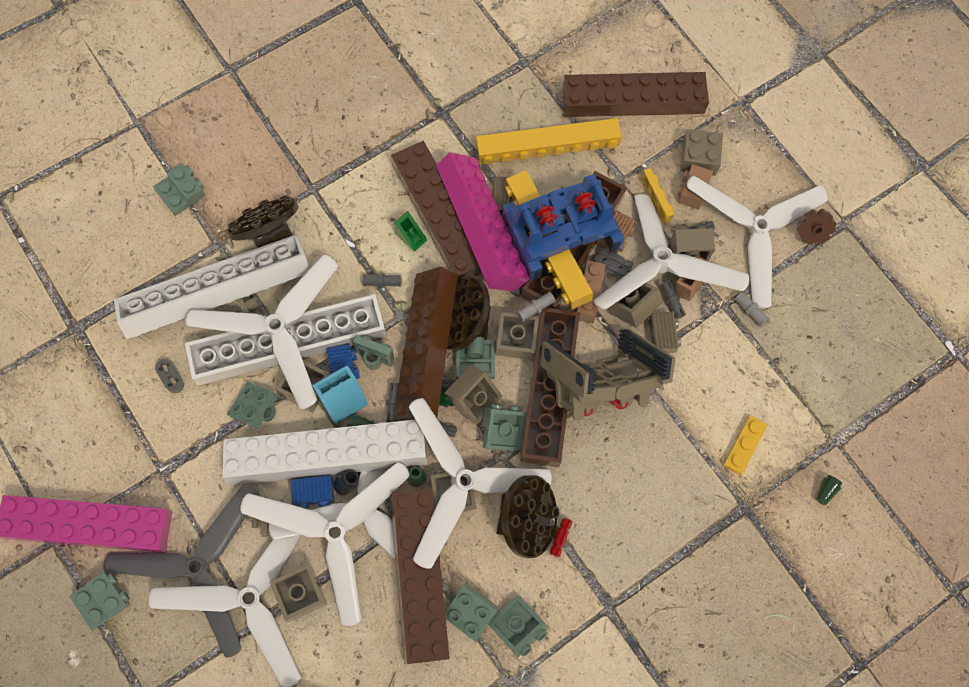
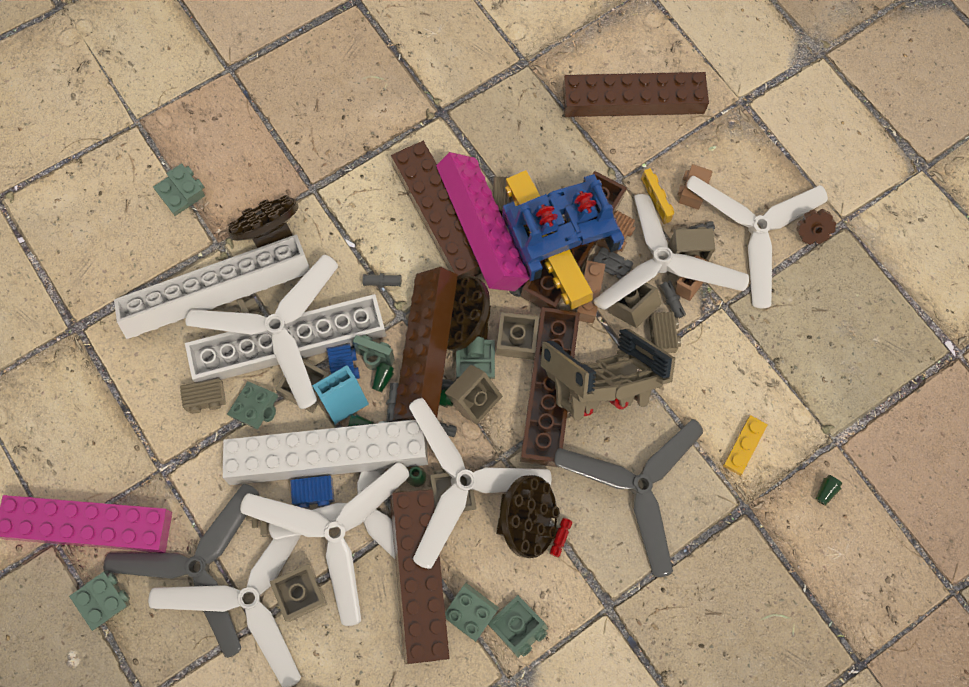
dark grey beam [155,359,184,394] -> none
black brick [333,470,359,495] -> none
green slope [393,211,428,252] -> none
yellow brick [476,118,622,164] -> none
sand green plate [482,404,527,451] -> none
light grey pin [516,292,555,322] -> none
dark tan brick [680,129,723,176] -> none
light grey pin [734,292,770,326] -> none
none -> dark tan brick [180,378,226,414]
none -> dark green cone [372,362,394,393]
none -> dark grey piece [554,419,703,577]

